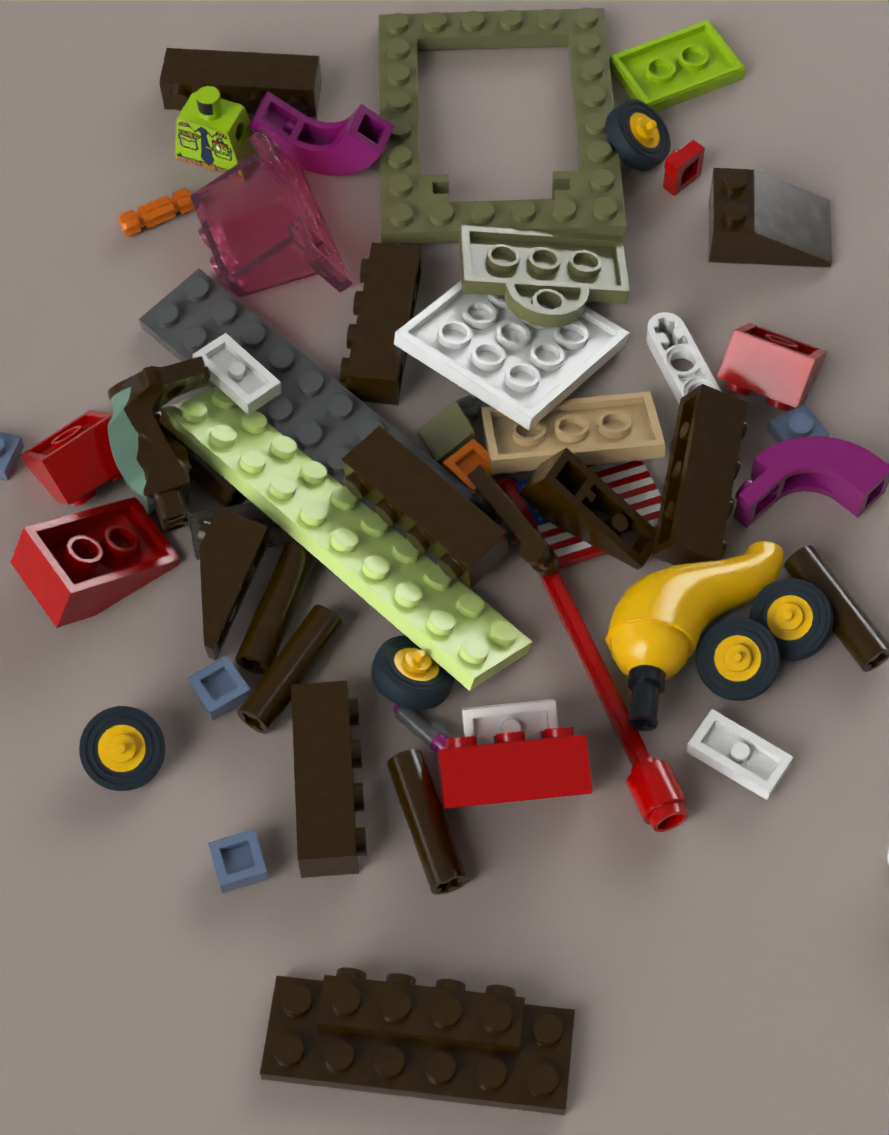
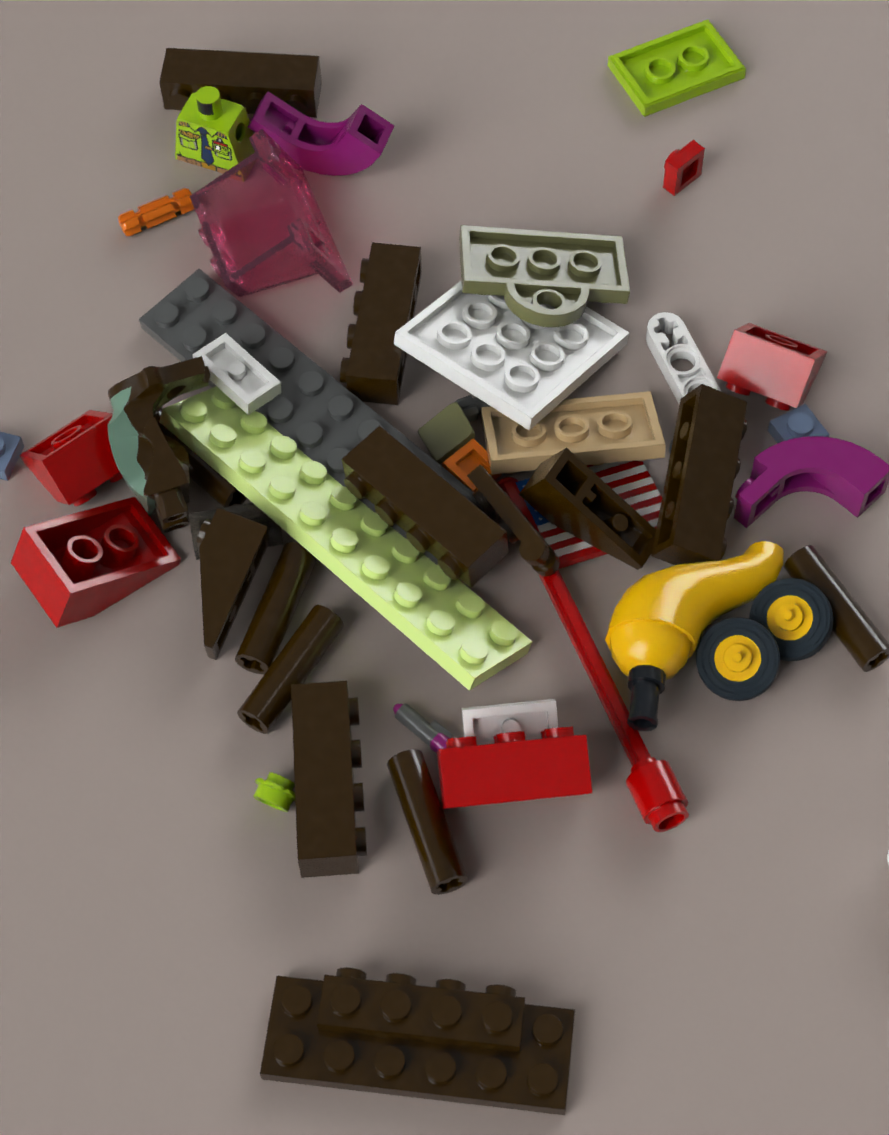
black wheel [79,706,165,791] -> none
sand blue plate [187,655,251,721] -> none
sand blue plate [208,829,269,893] -> none
black wheel [371,635,455,710] -> none
olive plate [379,8,627,245] -> none
black wheel [605,99,671,171] -> none
white plate [686,709,793,801] -> none
dark brown slope [709,168,832,268] -> none
none -> lime plate [253,772,295,812]

